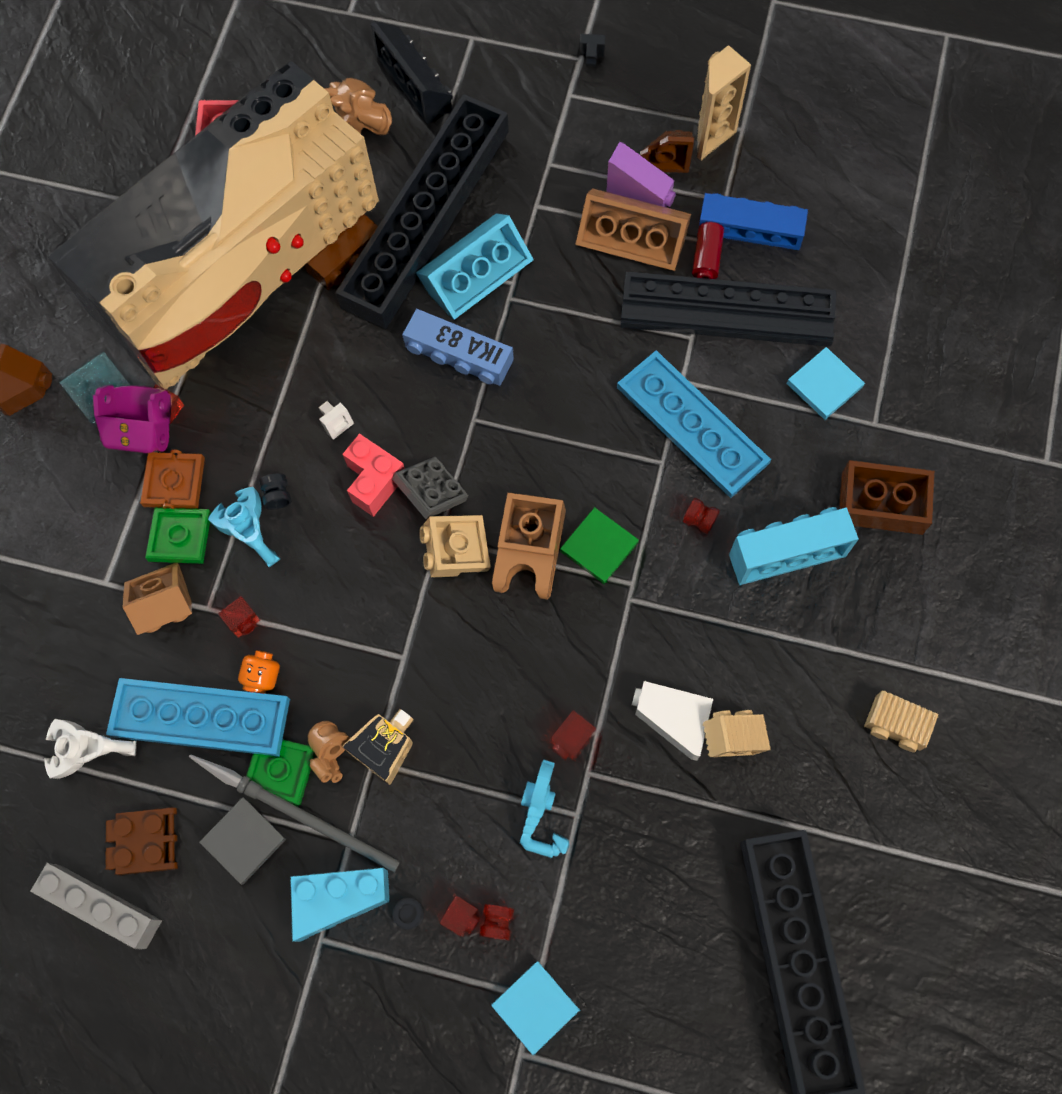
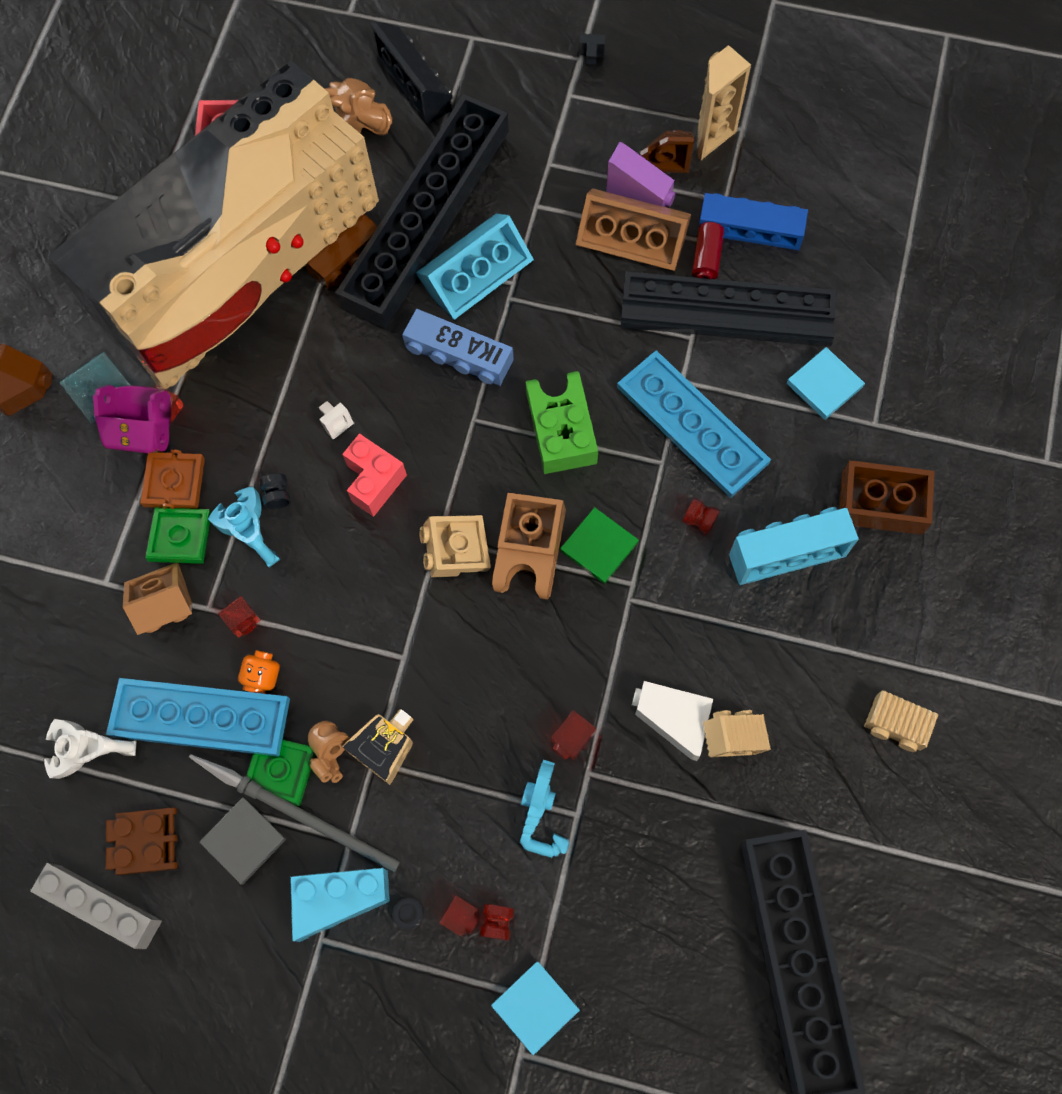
dark grey tile [392,457,469,519] -> none
none -> bright green brick [526,371,598,474]

